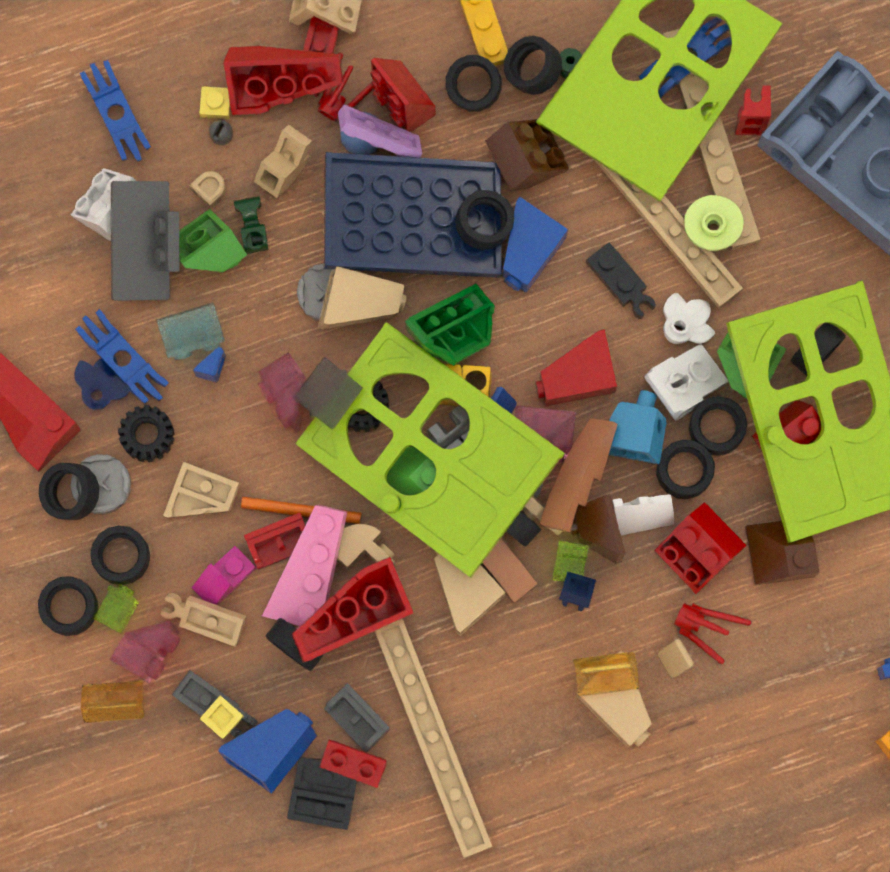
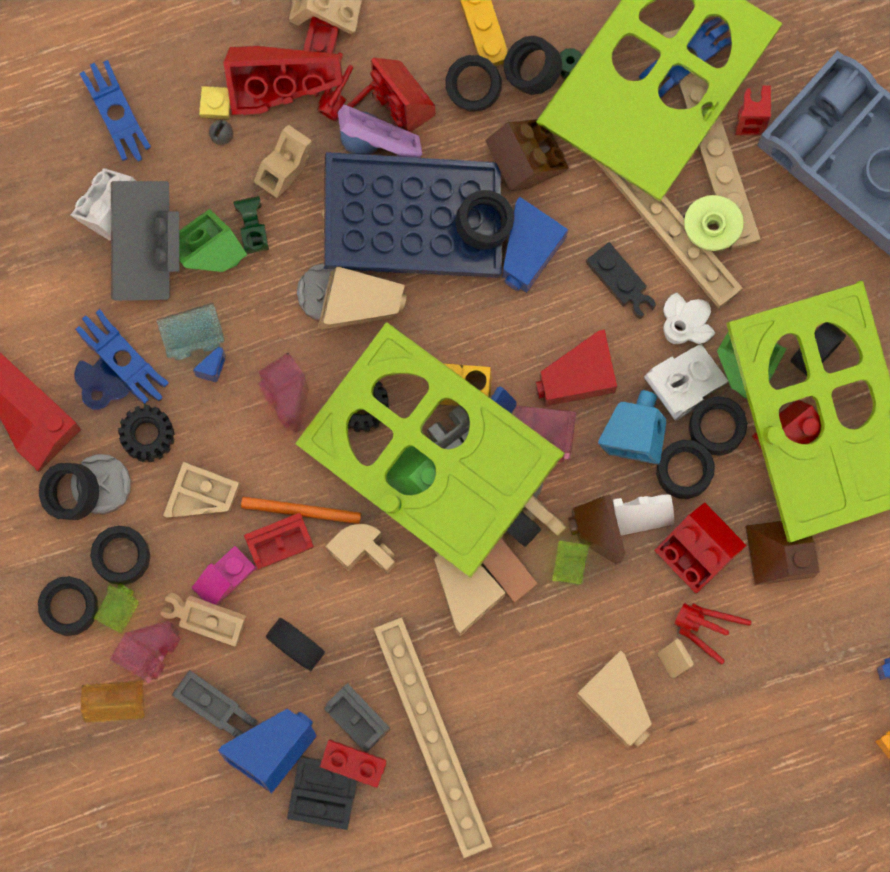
tan tile [189,171,226,207] -> none
light yellow plate [200,696,244,740] -> none
bright pink wing [262,505,347,626] -> none
red wedge [292,557,414,663] -> none
clear smoke piece [293,357,363,429] -> none
green wedge [405,283,495,366] -> none
nougat slope [539,418,618,533] -> none
dark blue tile [559,571,596,611] -> none
clear yellow slope [573,652,639,696] -> none

